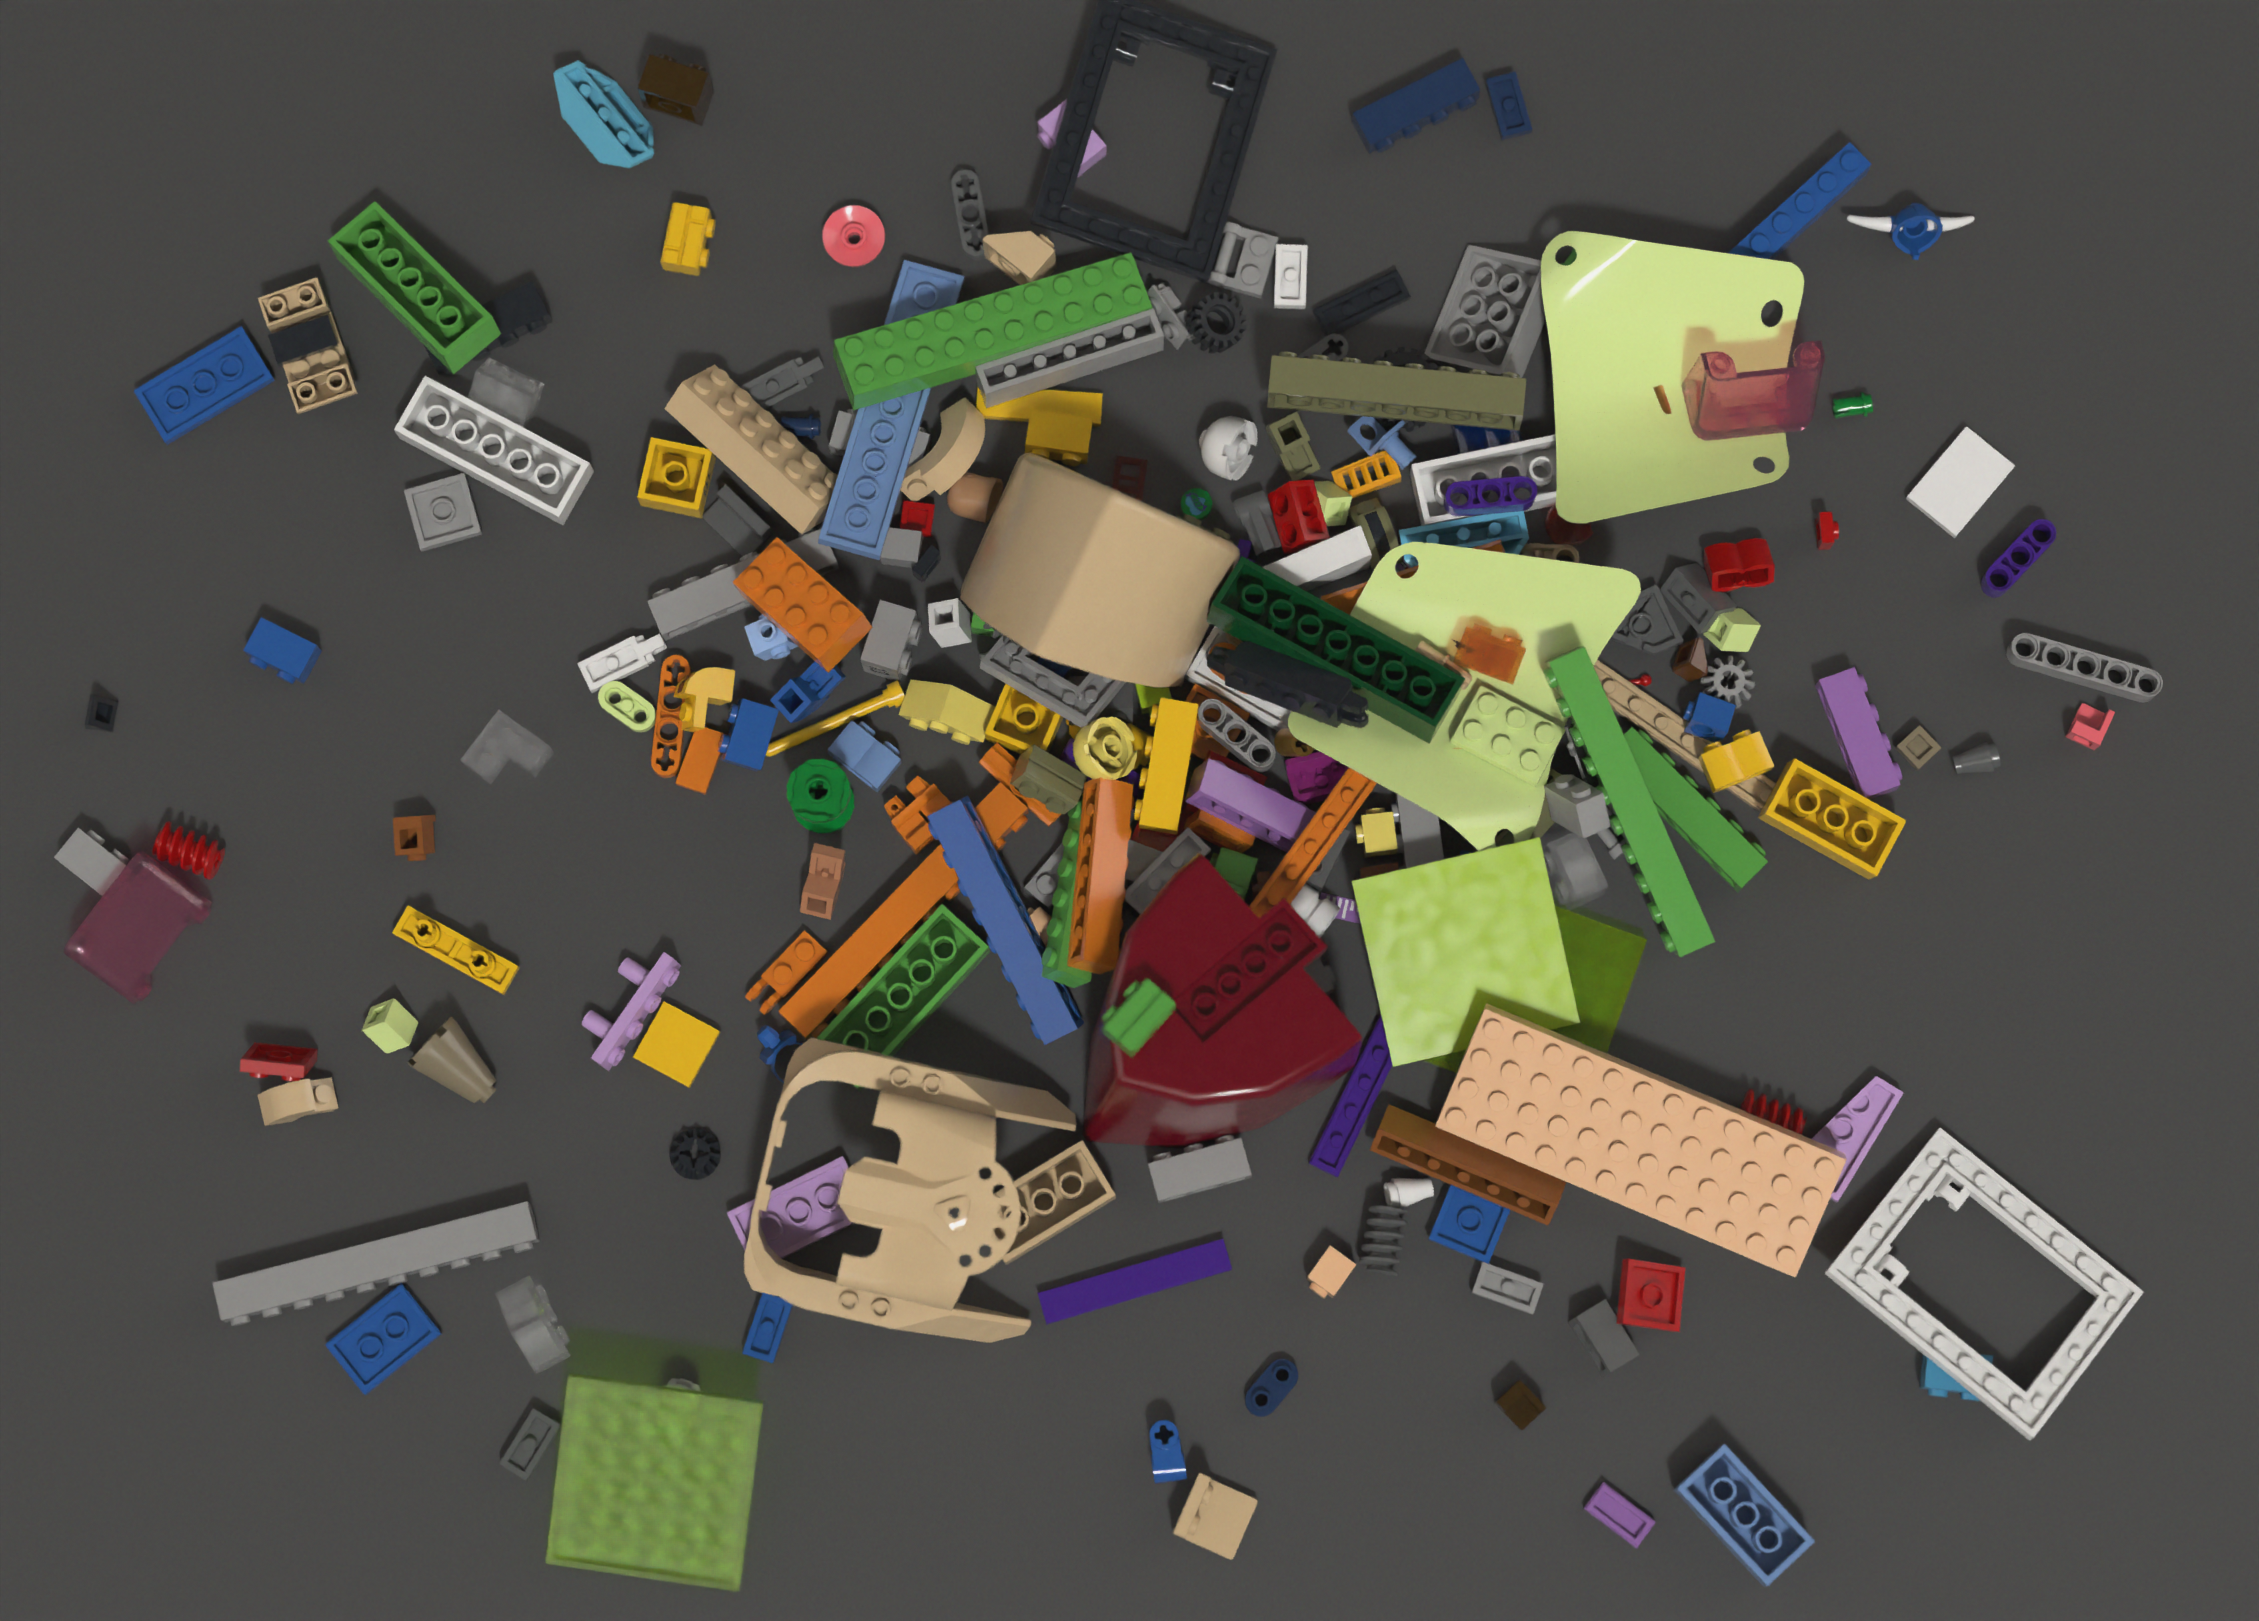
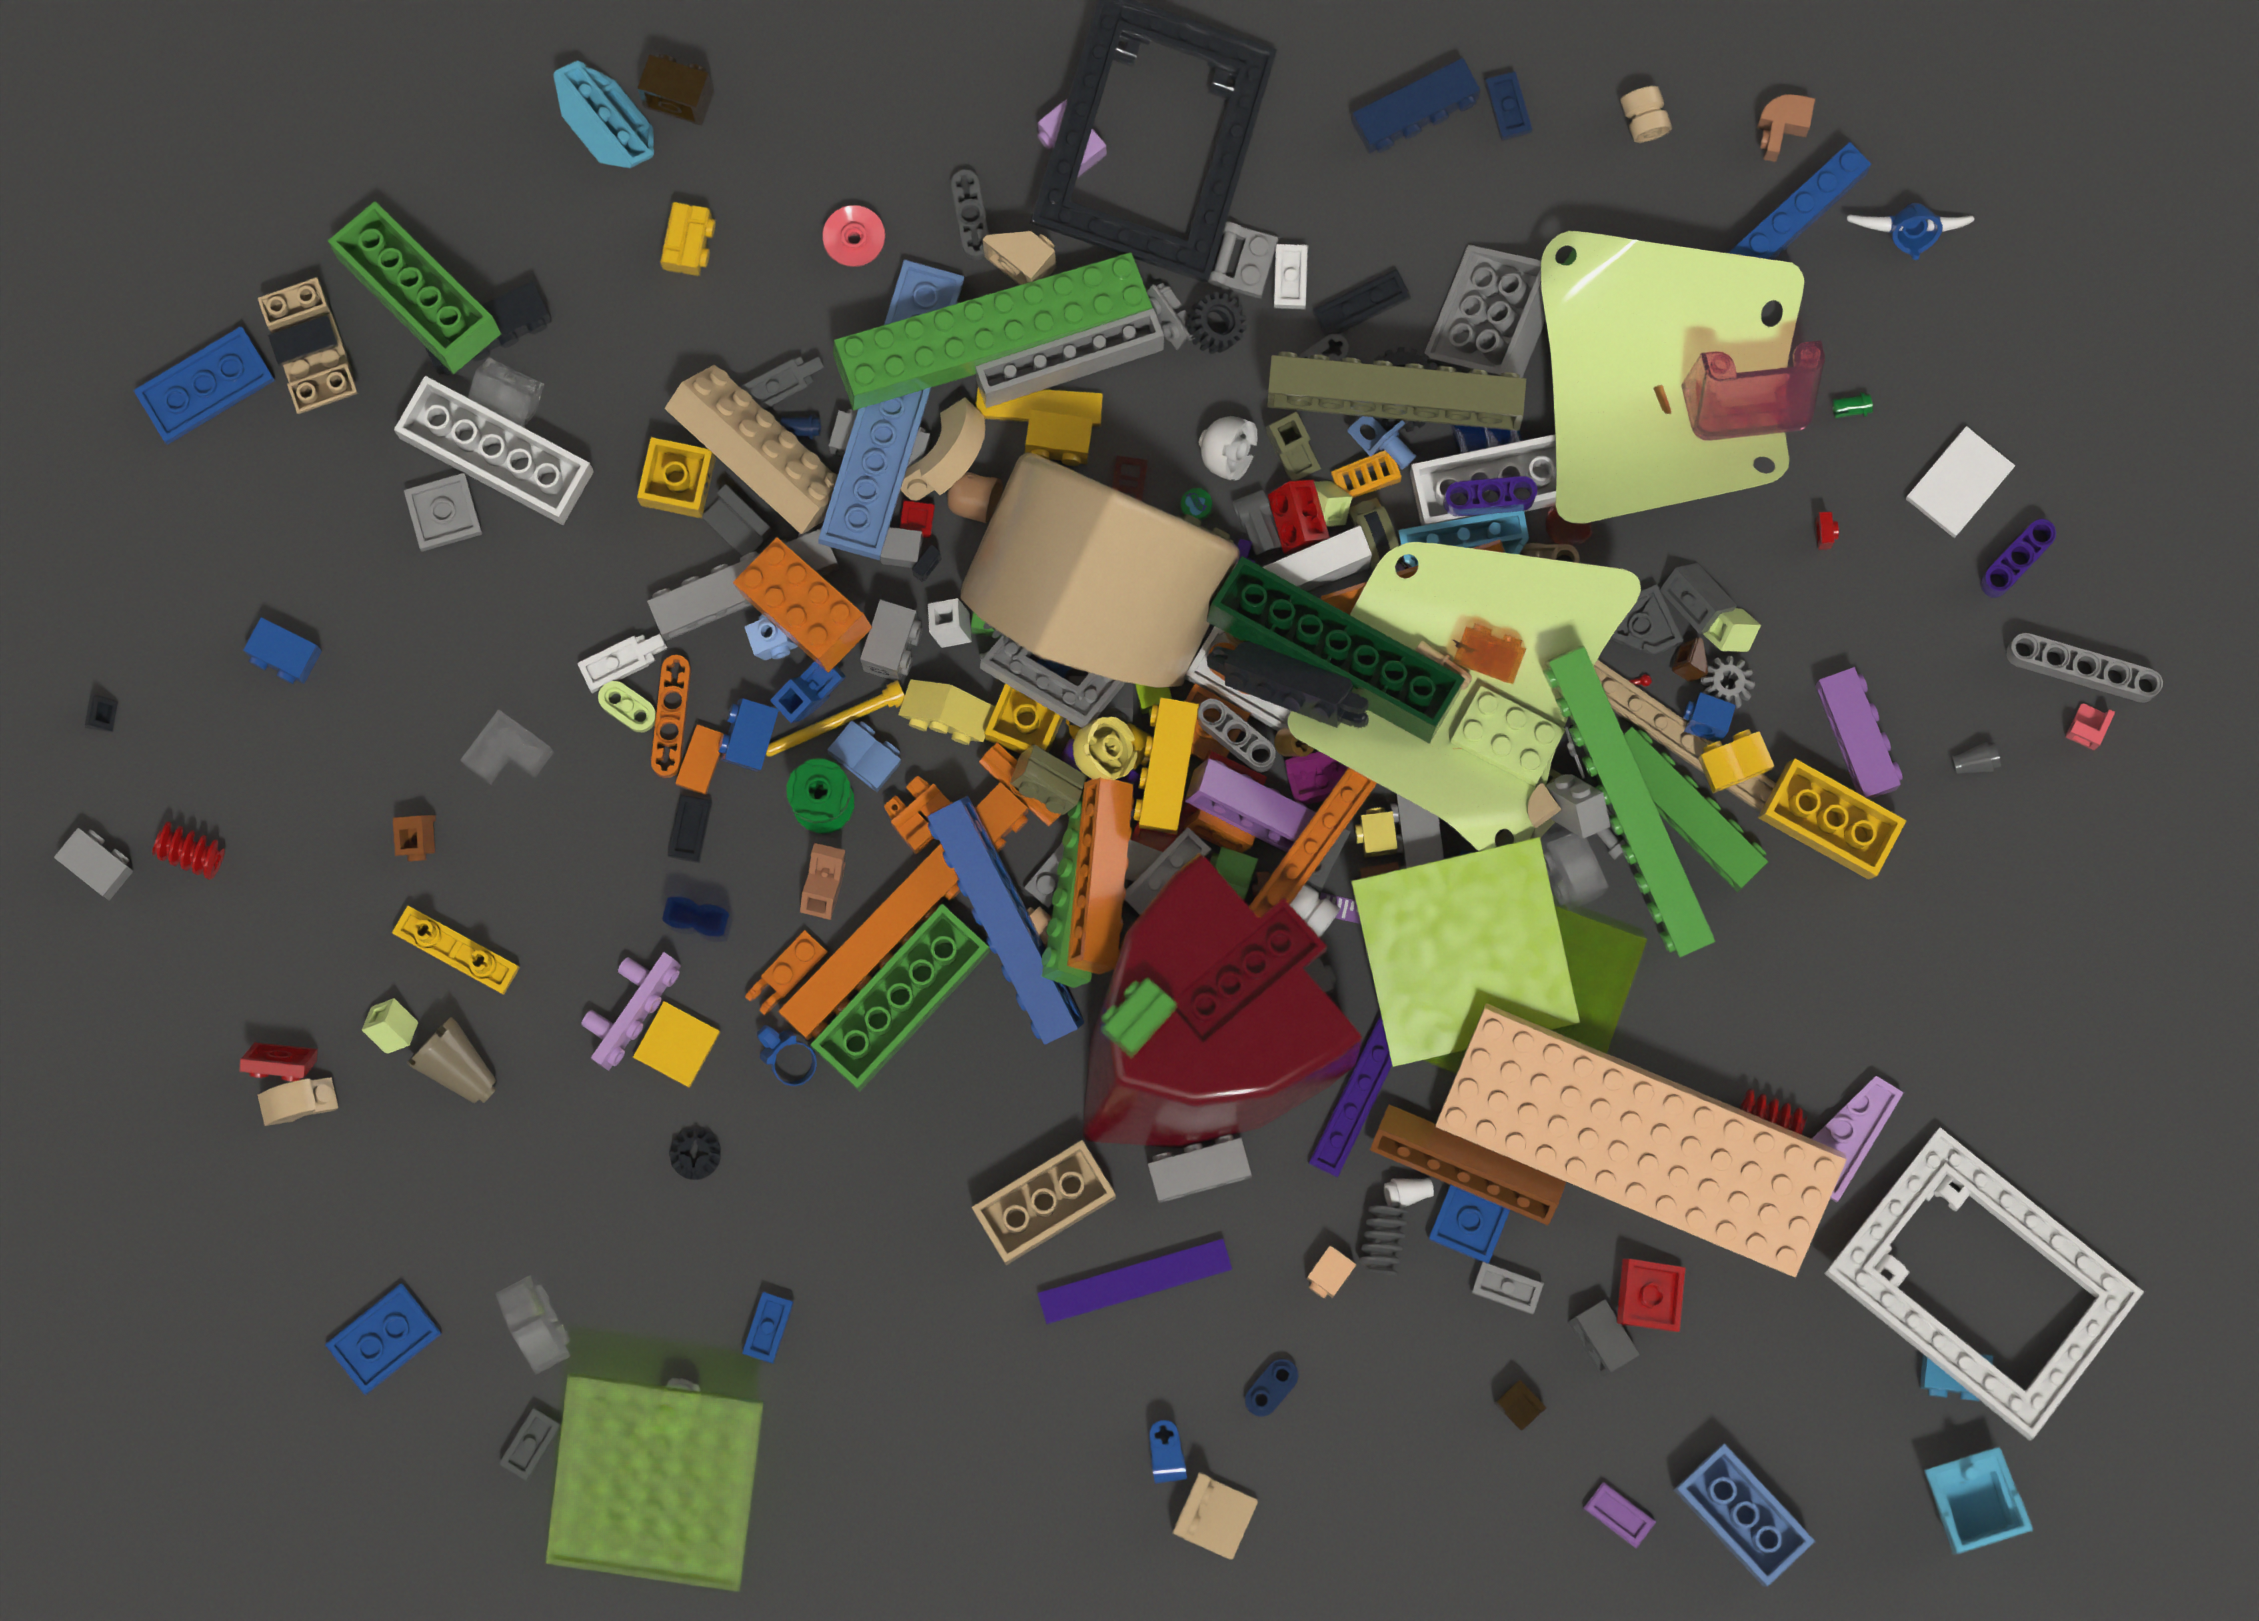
clear pink windscreen [63,851,212,1005] -> none
light grey brick [212,1202,540,1326] -> none
yellow brick [673,667,735,732] -> none
lavender plate [727,1156,854,1259] -> none
tan piece [744,1037,1076,1343] -> none
red brick [1704,538,1775,592] -> none
dark tan plate [1895,725,1941,771] -> none
none -> clear blue brick [662,896,733,942]
none -> black tile [668,794,713,863]
none -> tan tile [1528,782,1562,828]
none -> tan wheel [1621,86,1672,143]
none -> nougat brick [1757,94,1815,162]
none -> medium azure piece [1924,1447,2033,1554]

